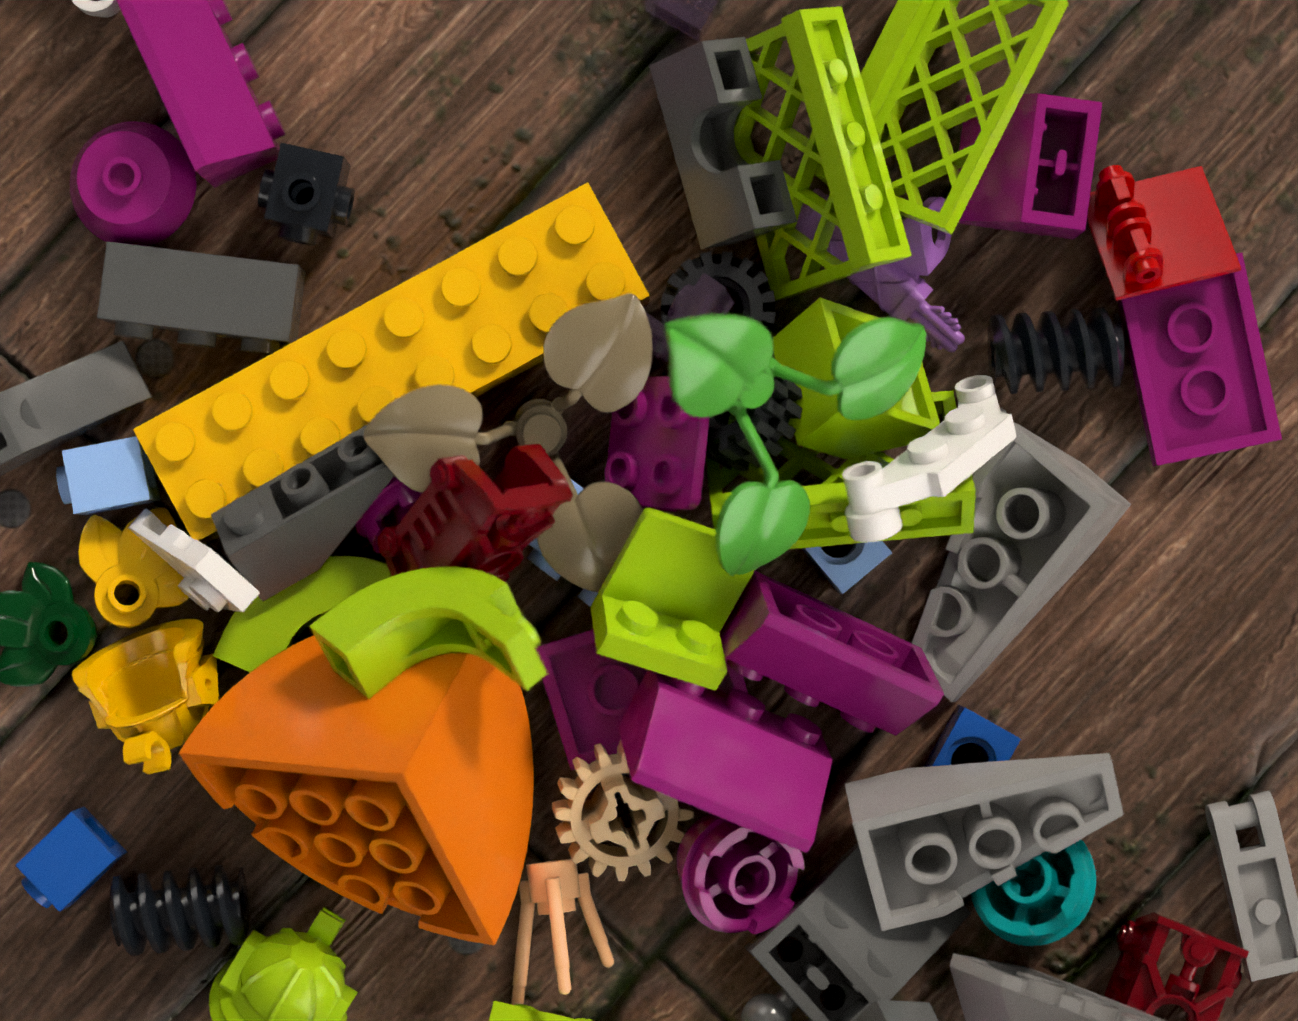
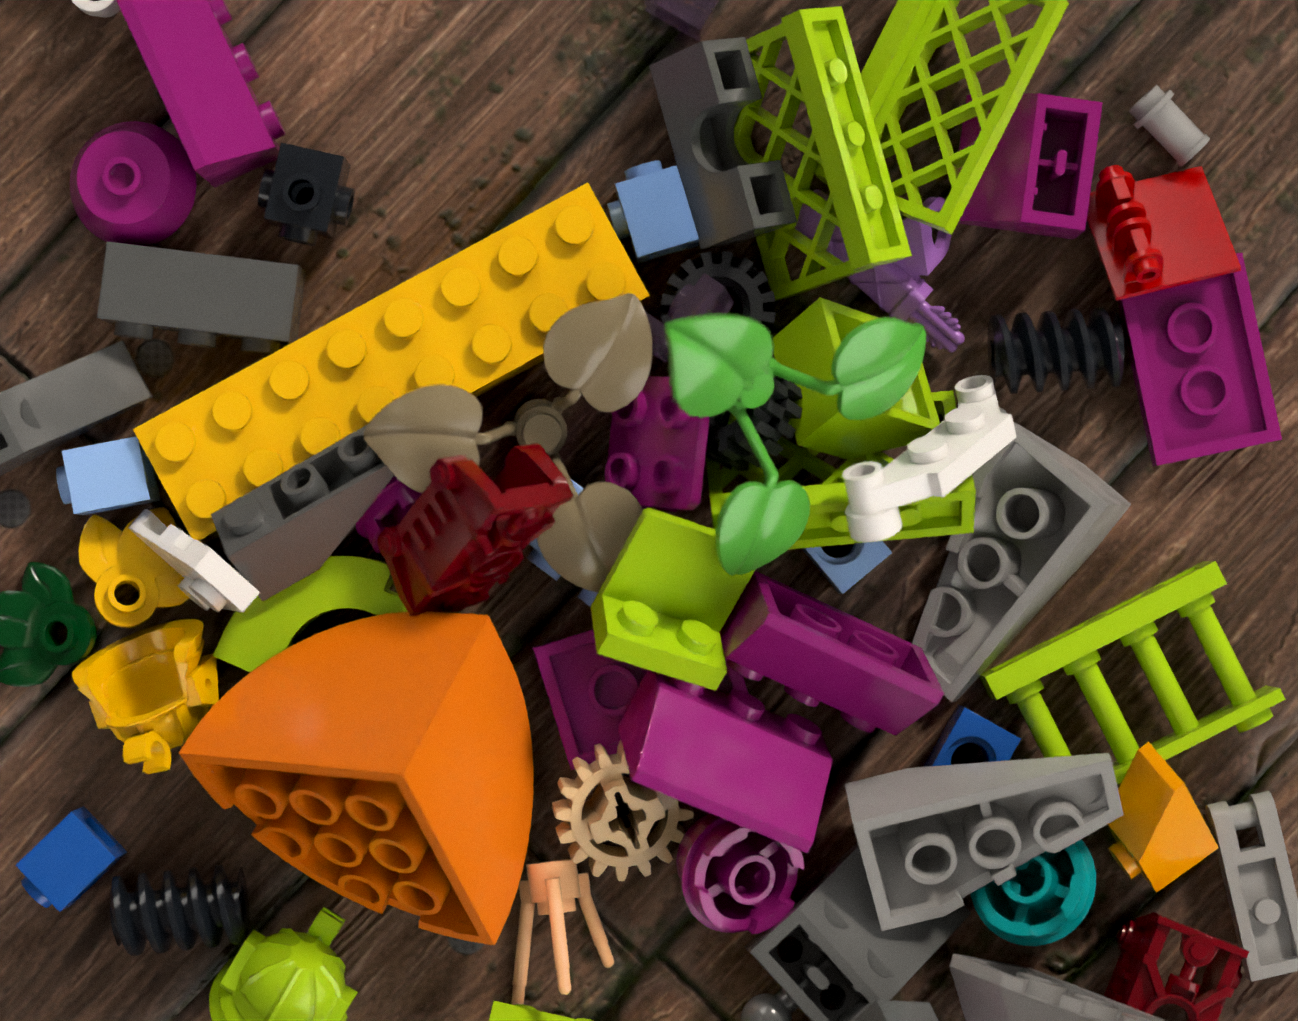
lime arch [309,567,547,699] -> none
none -> medium blue brick [607,160,699,264]
none -> lime fence [979,561,1286,784]
none -> light orange slope [1107,742,1219,893]
none -> light grey pin [1129,84,1210,167]

